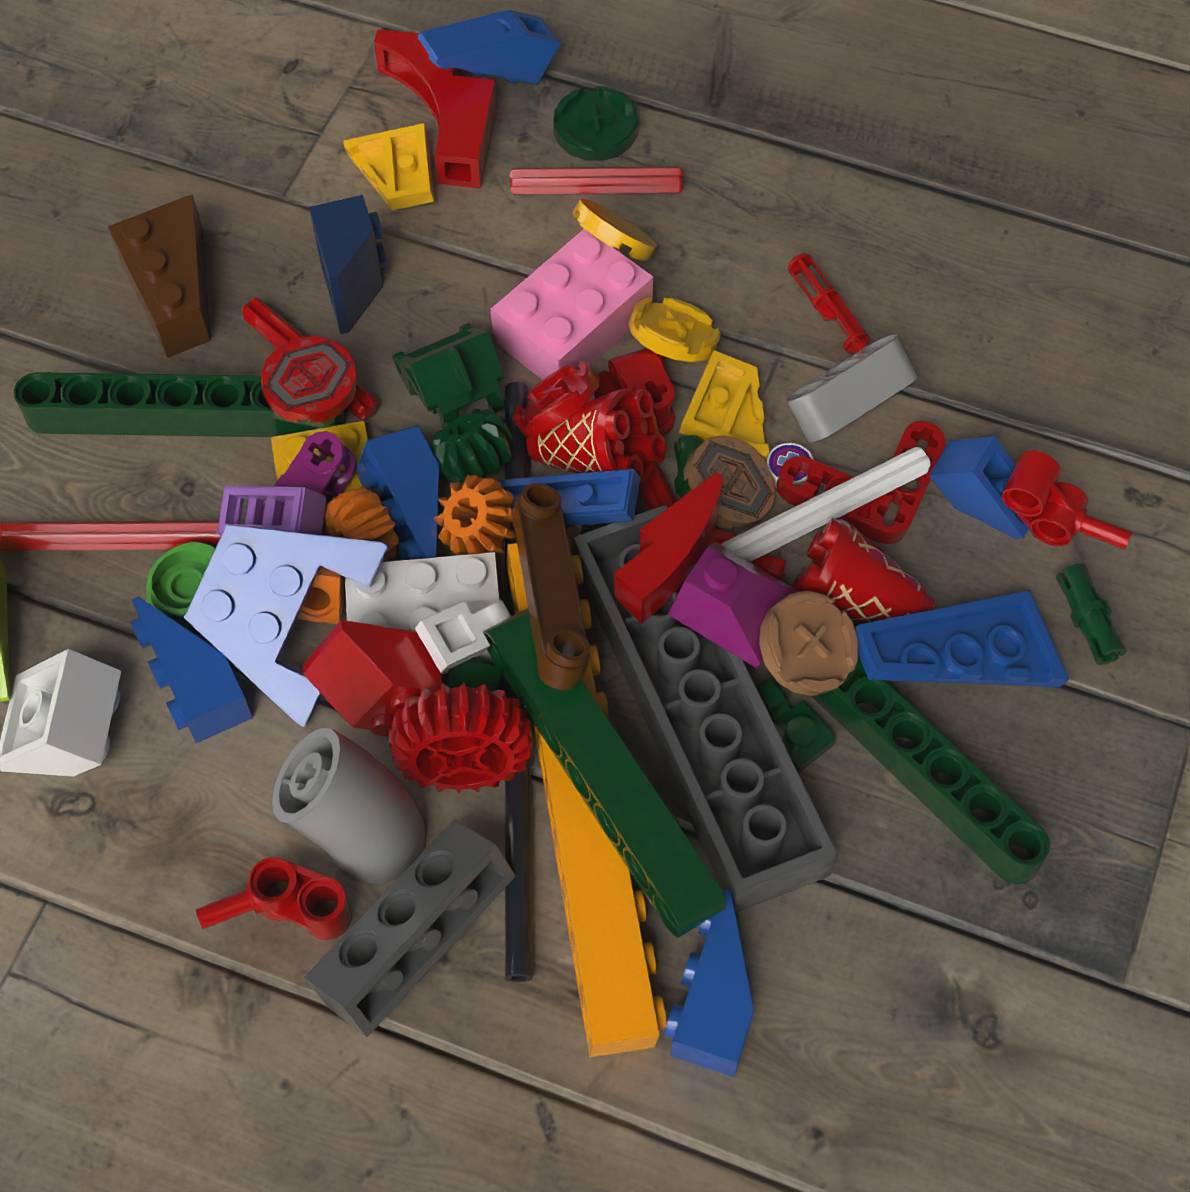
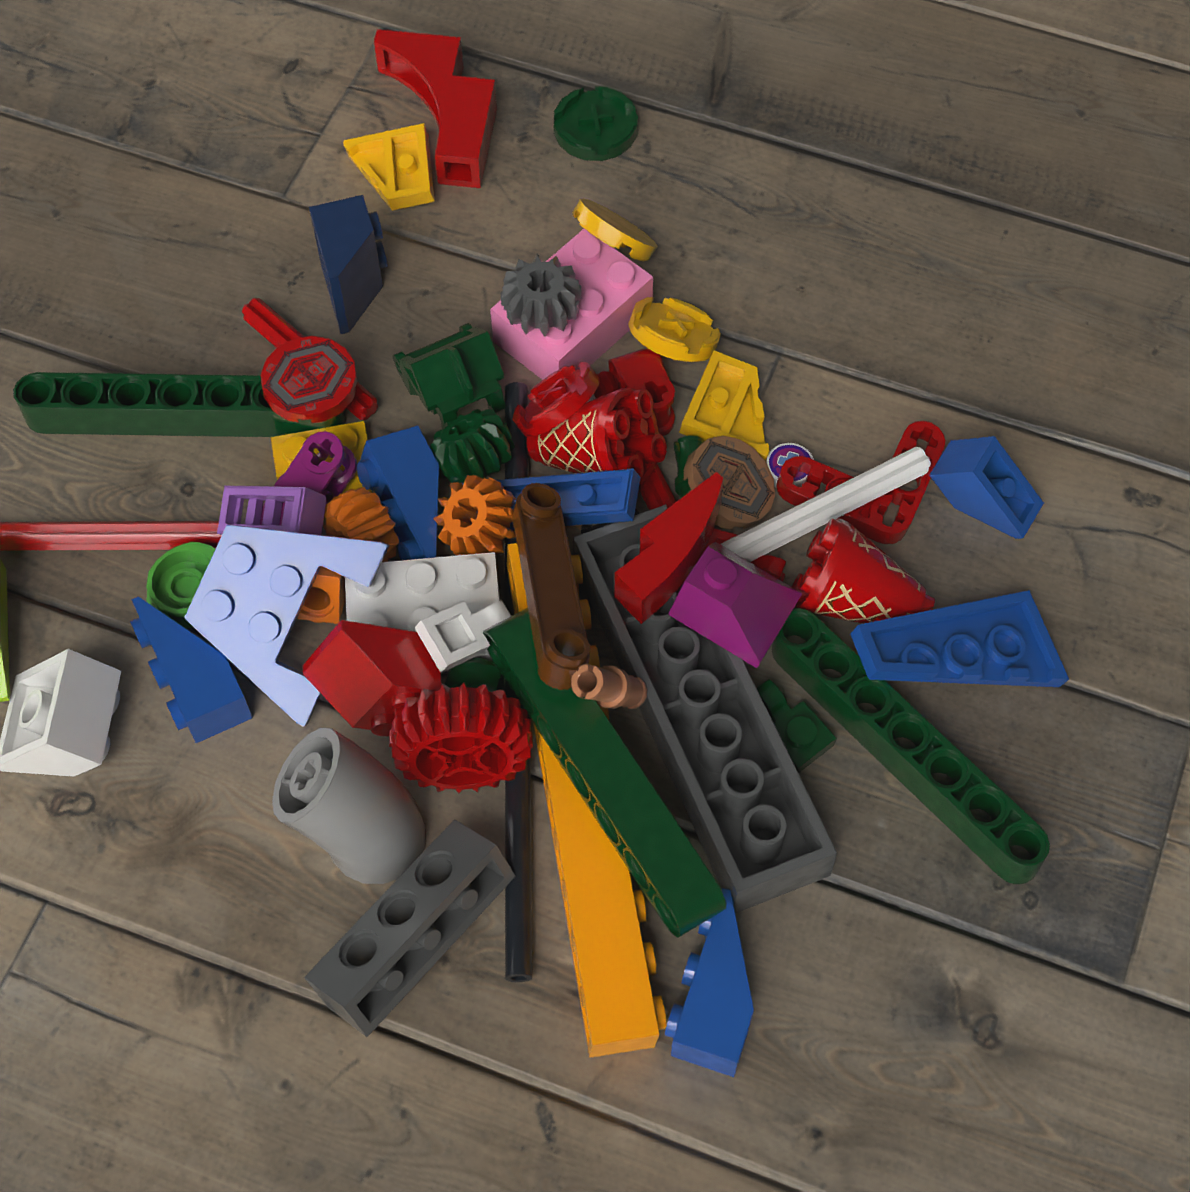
reddish brown wedge [108,194,210,358] -> none
red beam [195,857,352,940] -> none
blue slope [417,10,561,85] -> none
axle [510,167,683,195] -> none
medium nougat tile [759,591,859,696] -> none
light grey beam [786,334,918,443] -> none
red piece [787,253,870,354] -> none
red beam [1001,451,1133,550] -> none
dark green pin [1056,563,1127,665] -> none
none -> dark grey gear [500,254,582,337]
none -> nougat pin [571,664,647,709]

